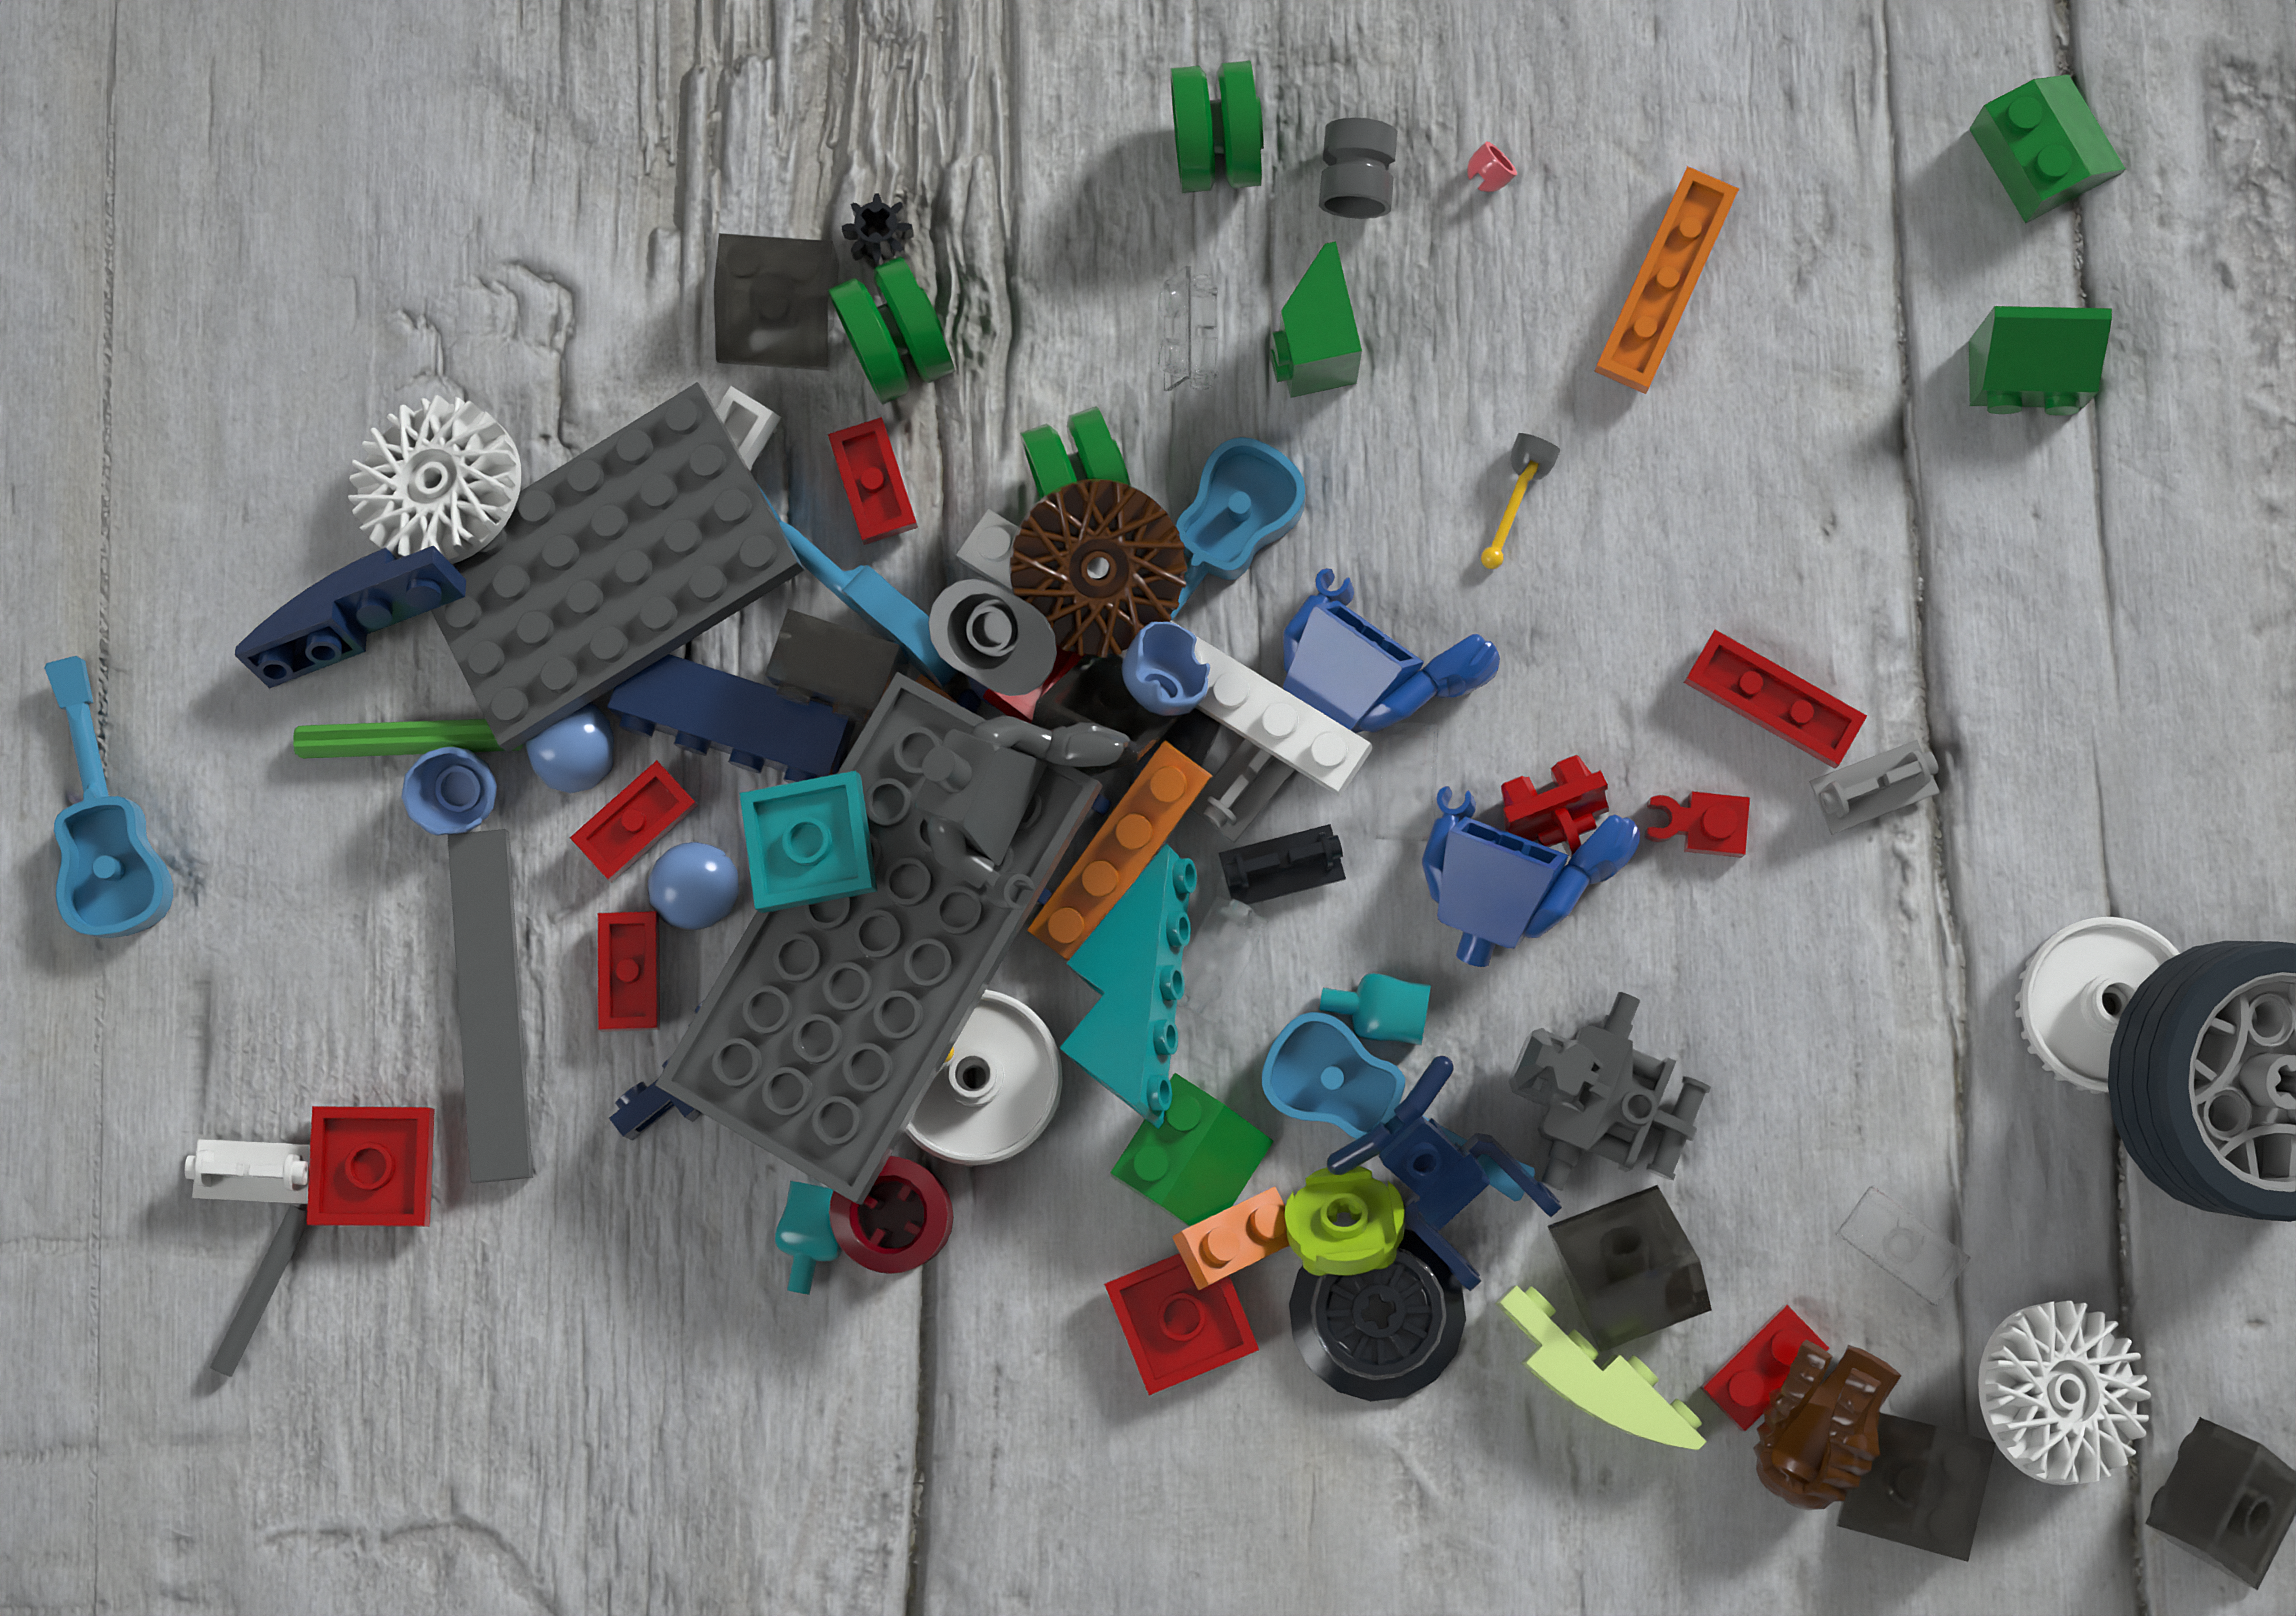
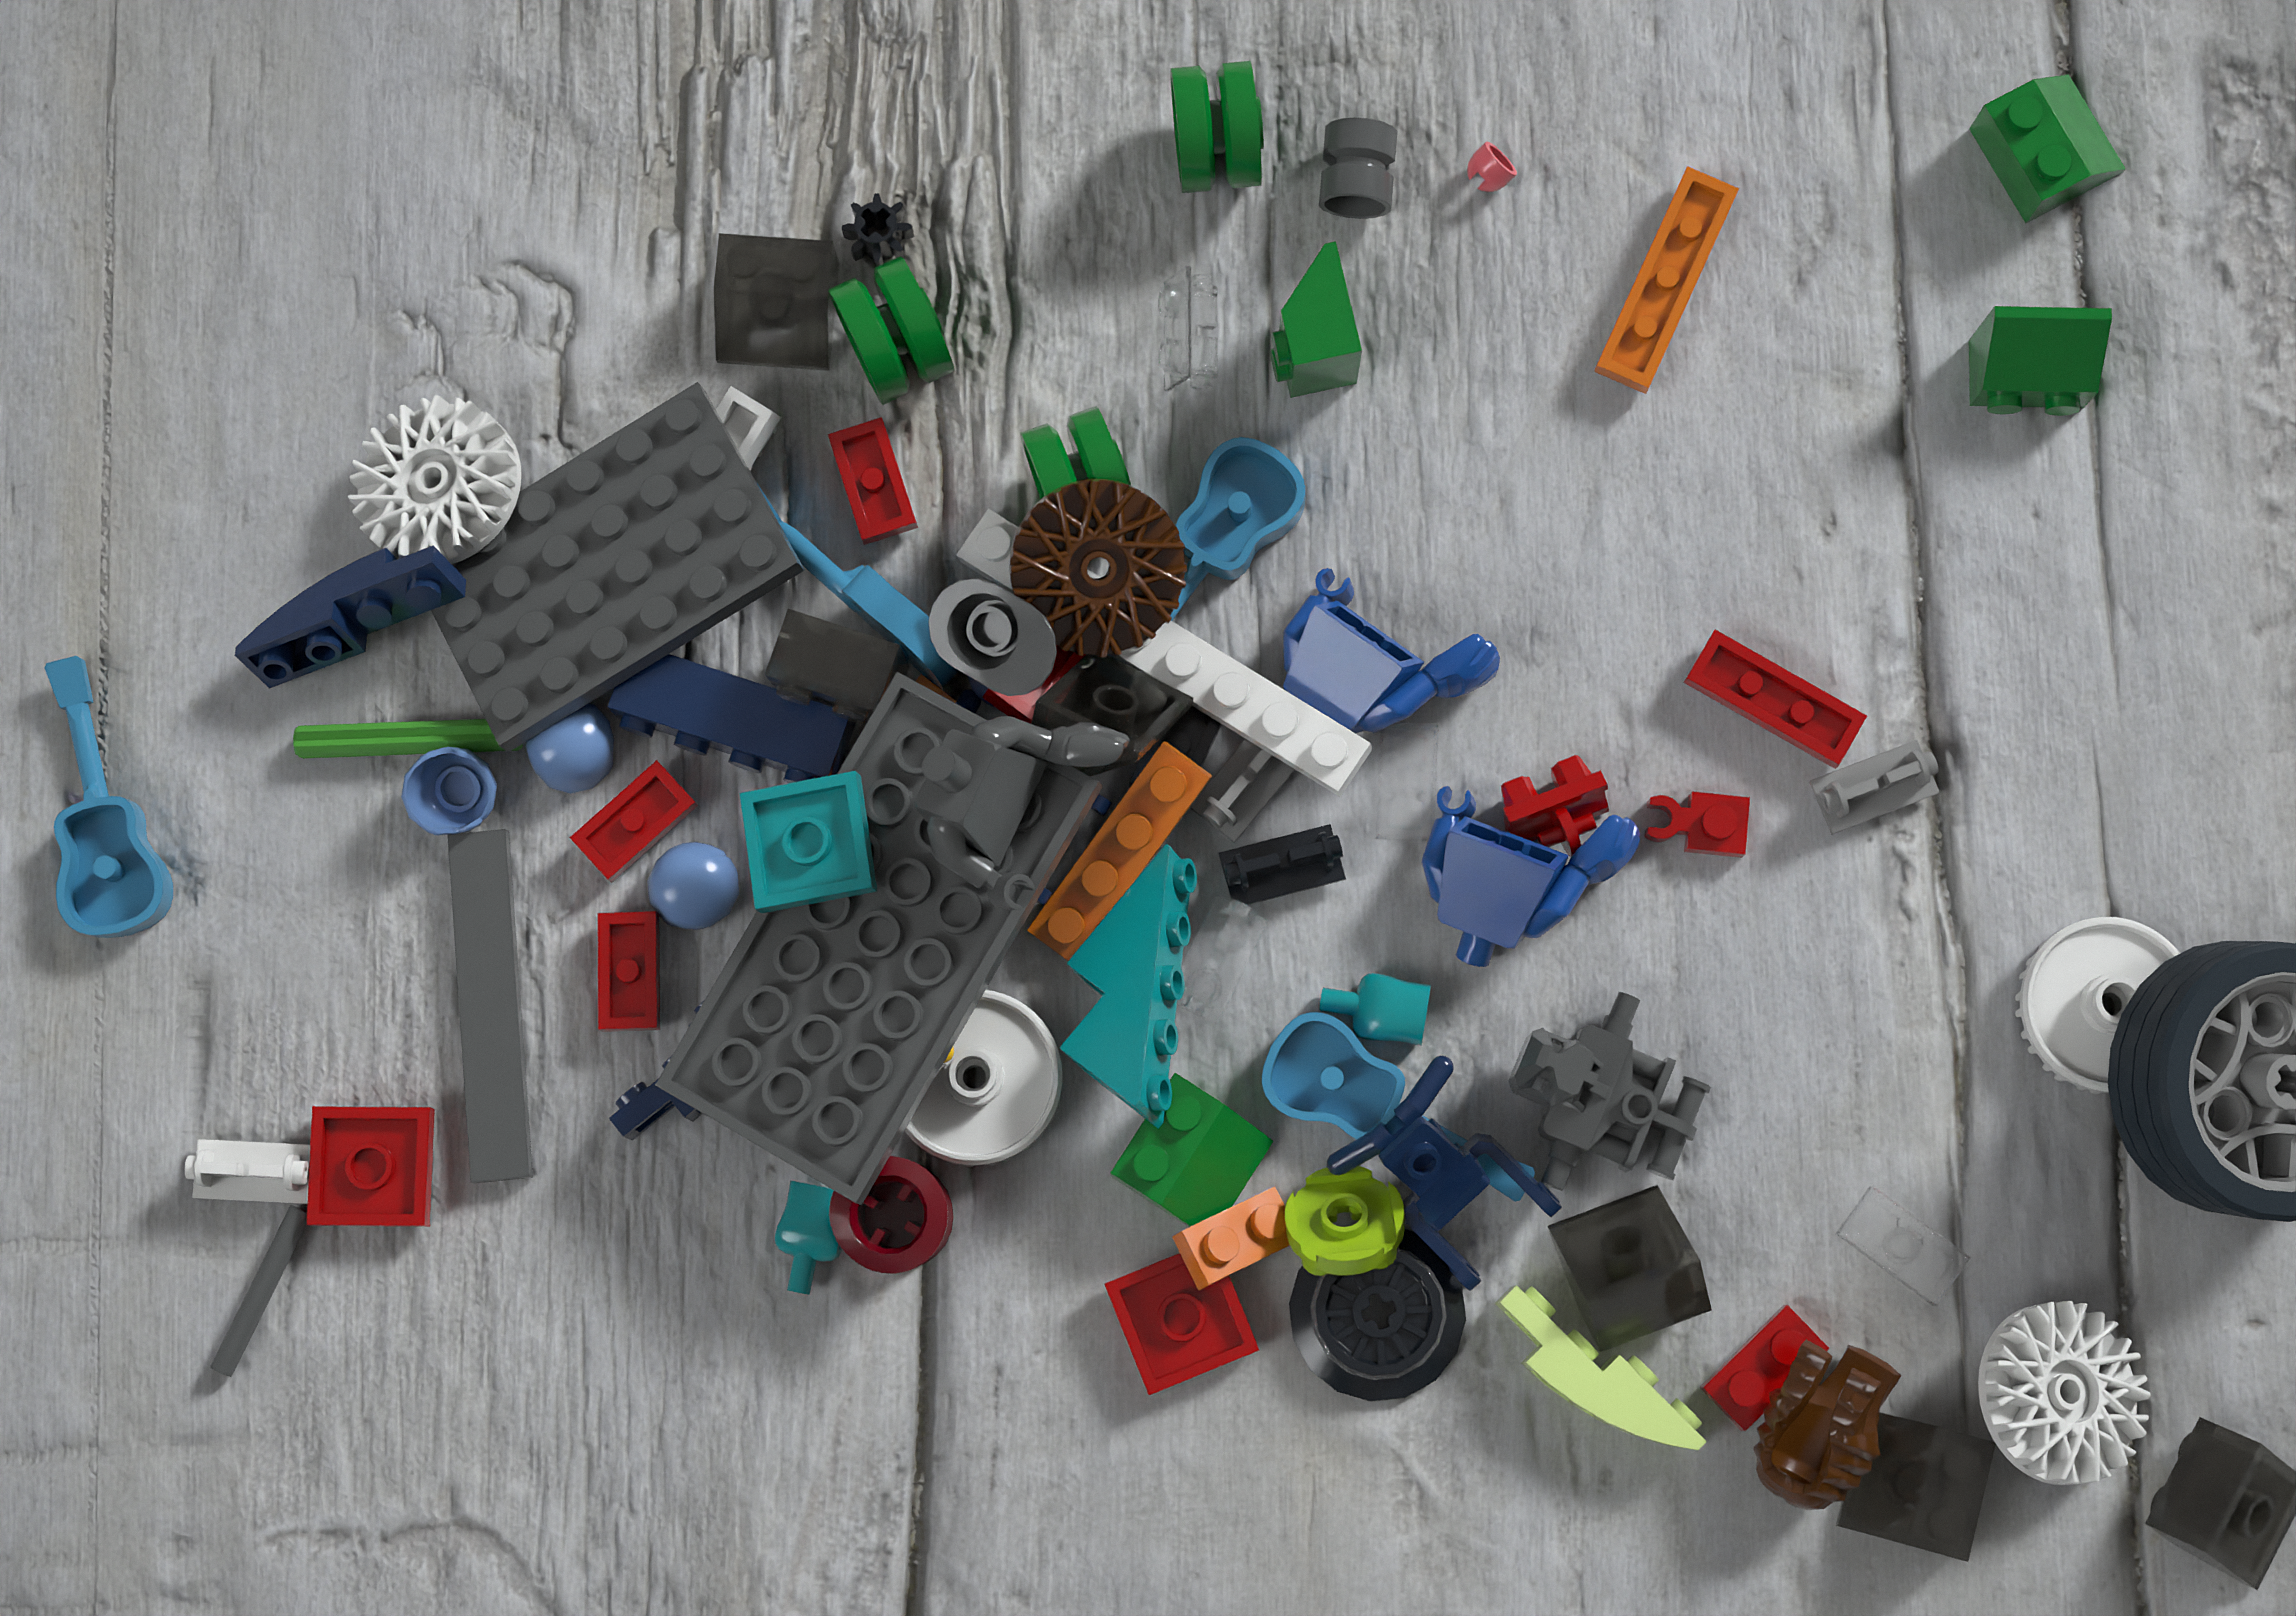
medium blue hair [1122,622,1210,716] -> none
hinge [1481,433,1560,569] -> none

